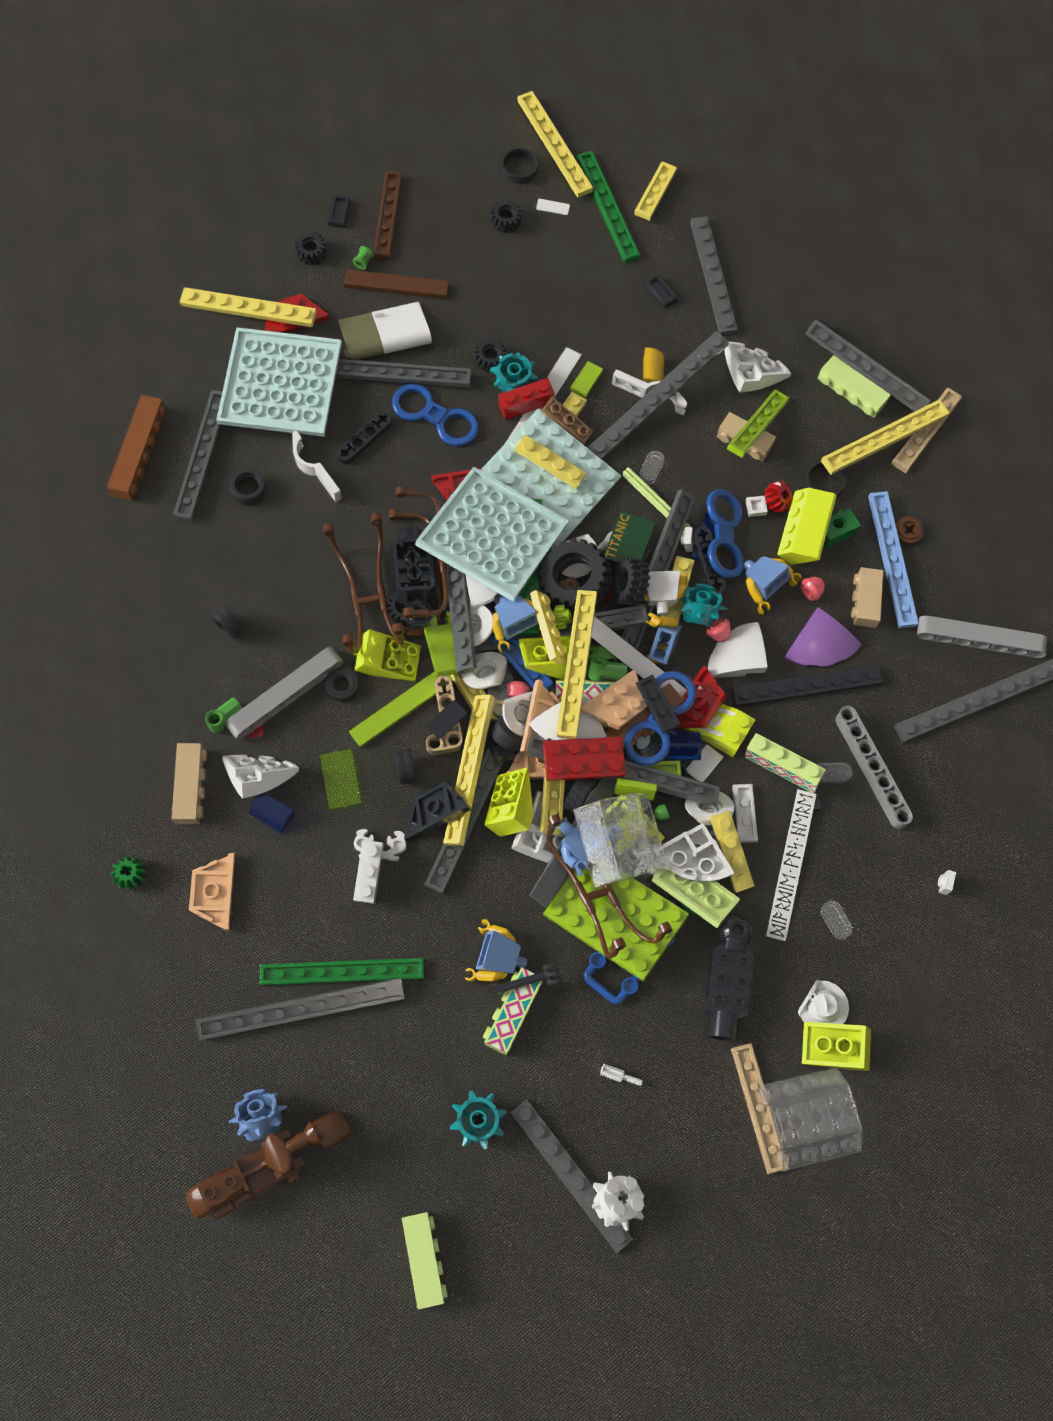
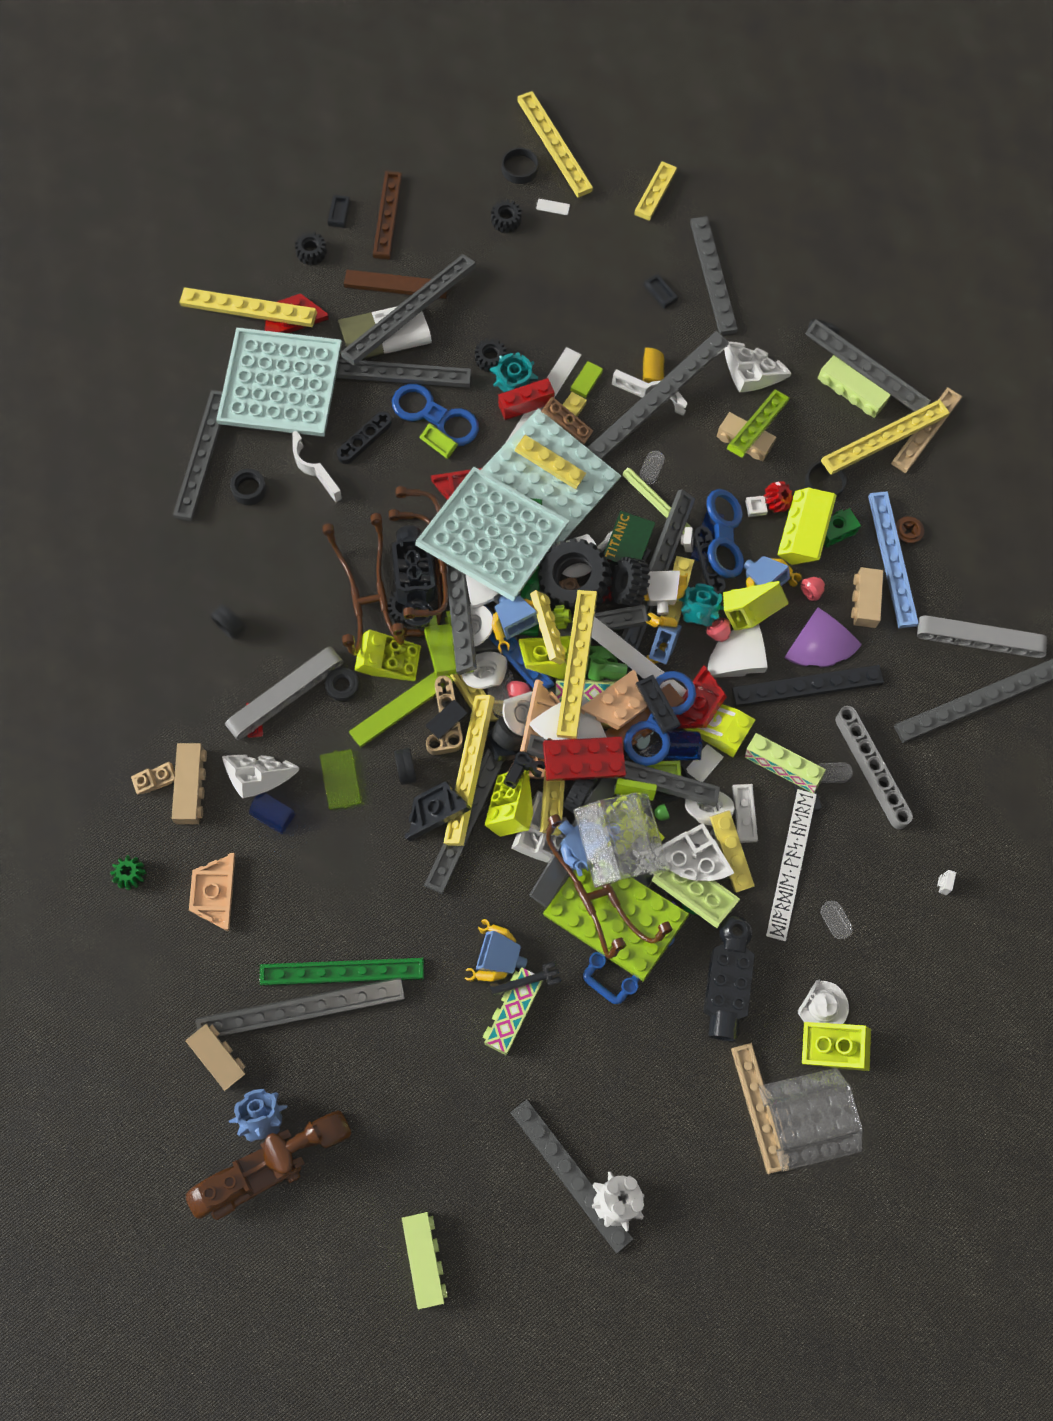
dark orange brick [107,395,166,501] -> none
bright green piece [205,697,242,733] -> none
bright green bush [352,246,374,270] -> none
white brick [353,840,384,904] -> none
white helmet [354,829,406,862] -> none
teal brick [450,1091,507,1150] -> none
green tile [577,151,640,263] -> none
white axle [600,1063,643,1086] -> none
none -> tan slope [131,762,175,795]
none -> tan brick [186,1023,246,1091]
none -> dark grey plate [341,254,476,366]
none -> lime tile [419,423,458,459]
none -> black bar [504,751,545,789]
none -> neon yellow slope [723,581,788,630]

